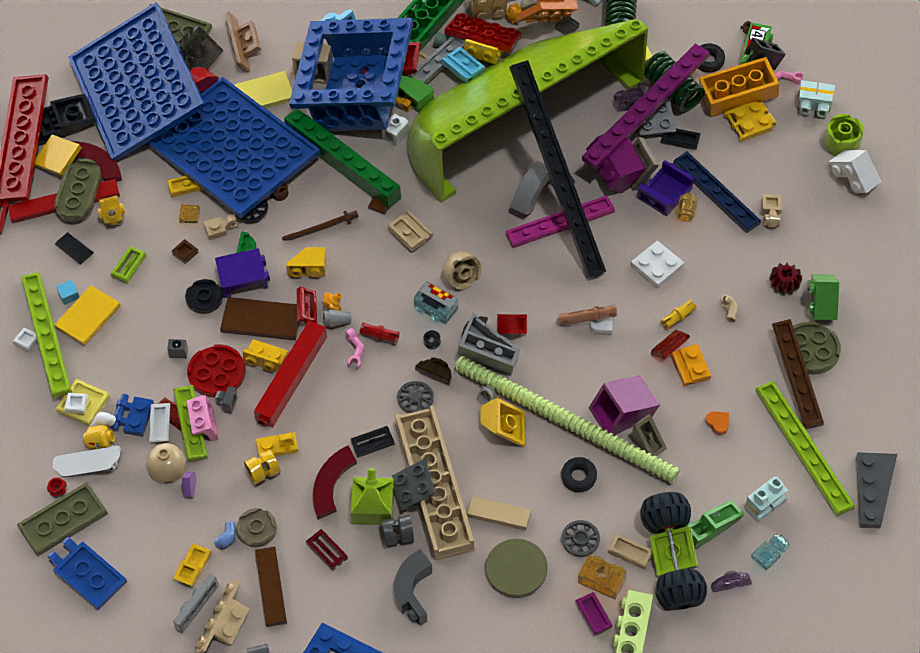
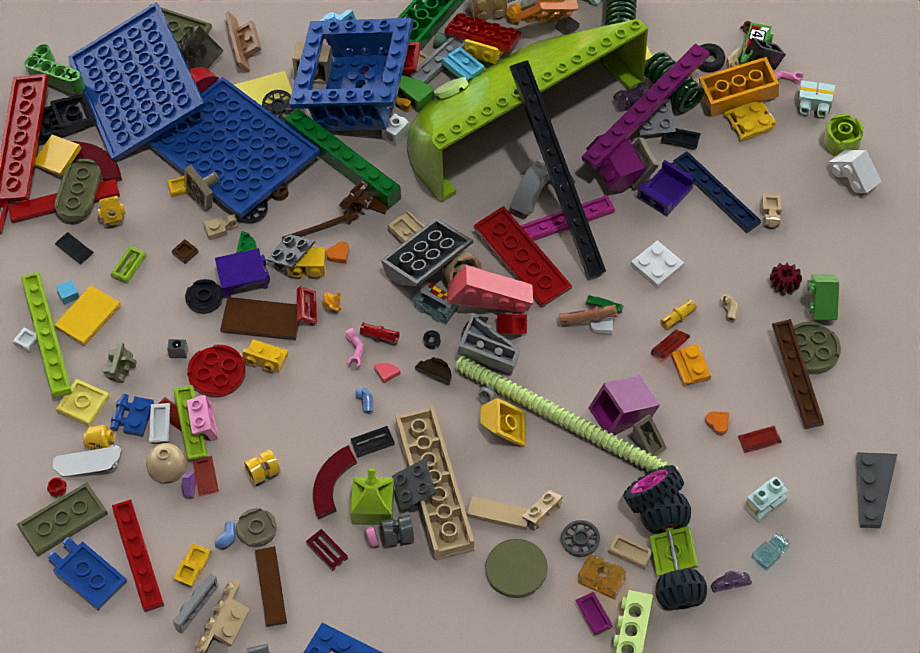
white tile [64,393,88,414] -> none
white arm [89,412,116,427] -> none
clear yellow tile [179,204,200,223] -> none
dark grey tile [215,386,238,414] -> none
red brick [254,320,327,428] -> none
yellow hinge [256,432,299,457] -> none
light grey cone [323,309,351,328] -> none
dark grey arch [395,549,432,626] -> none
dark grey wheel [397,381,434,413] -> none
black tyre [561,457,597,492] -> none
clear yellow brick [677,193,698,222] -> none
bright green slope [685,500,744,549] -> none
lime tile [756,381,855,517] -> none
none -> bright green beam [24,44,86,94]
none -> olive hips [103,343,137,383]
none -> red tile [112,499,164,613]
none -> dark tan tile [184,165,220,211]
none -> clear red tile [192,456,219,495]
none -> black wheel [262,90,294,122]
none -> dark grey hinge [266,234,315,271]
none -> orange tile [326,241,349,263]
none -> reddish brown plate [339,179,372,212]
none -> medium blue arm [356,387,373,412]
none -> bright pink tile [366,526,379,547]
none -> coral tile [374,363,401,383]
none -> dark grey slope [381,218,474,286]
none -> yellowish green tile [434,77,468,99]
none -> coral wedge [447,265,533,313]
none -> red tile [474,206,572,308]
none -> tan hinge [522,490,563,530]
none -> green plate [586,295,624,313]
none -> black wheel [623,465,684,513]
none -> tan arm [727,47,743,68]
none -> clear red tile [738,425,782,453]

